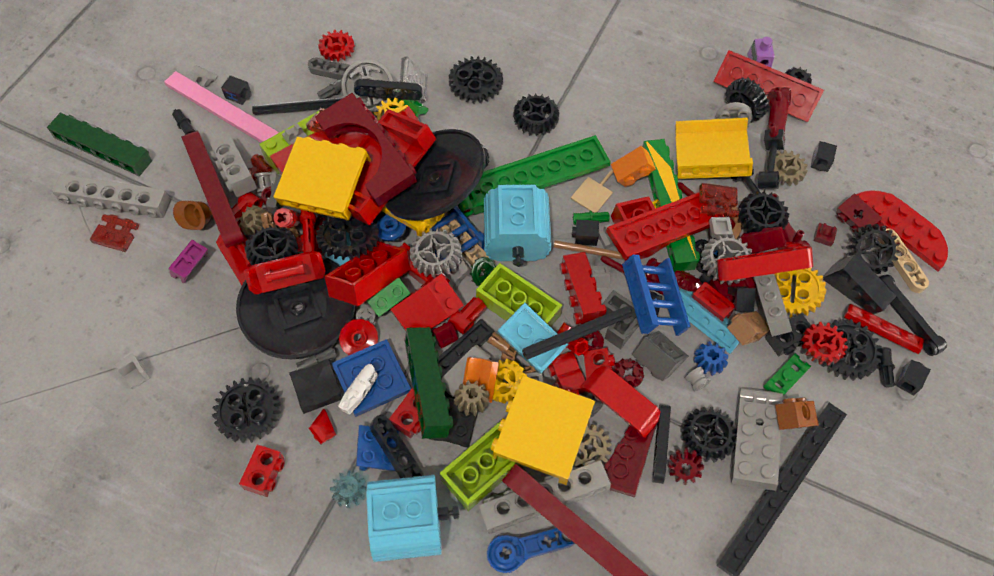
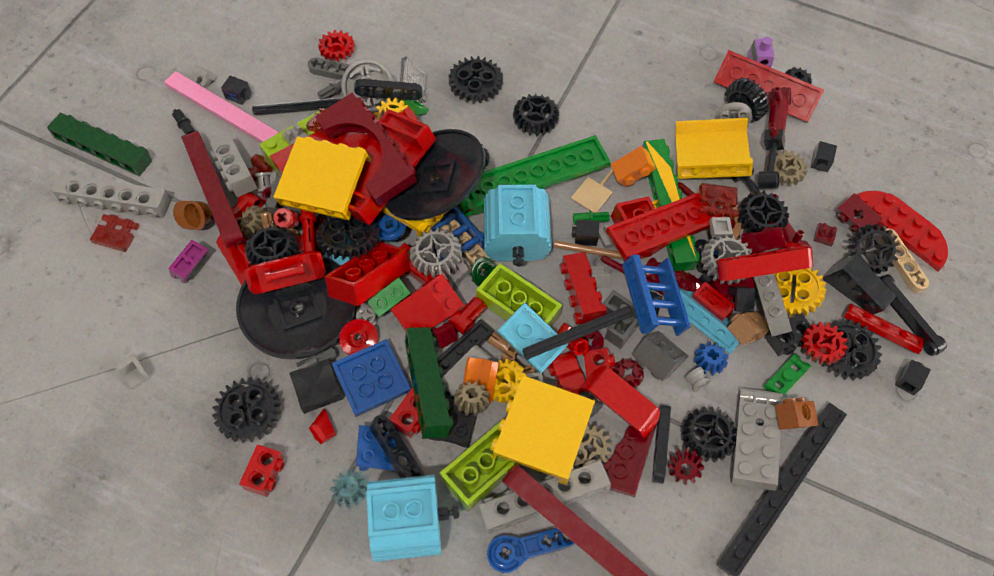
white hinge [338,364,378,415] -> none
black axle [878,348,895,388] -> none

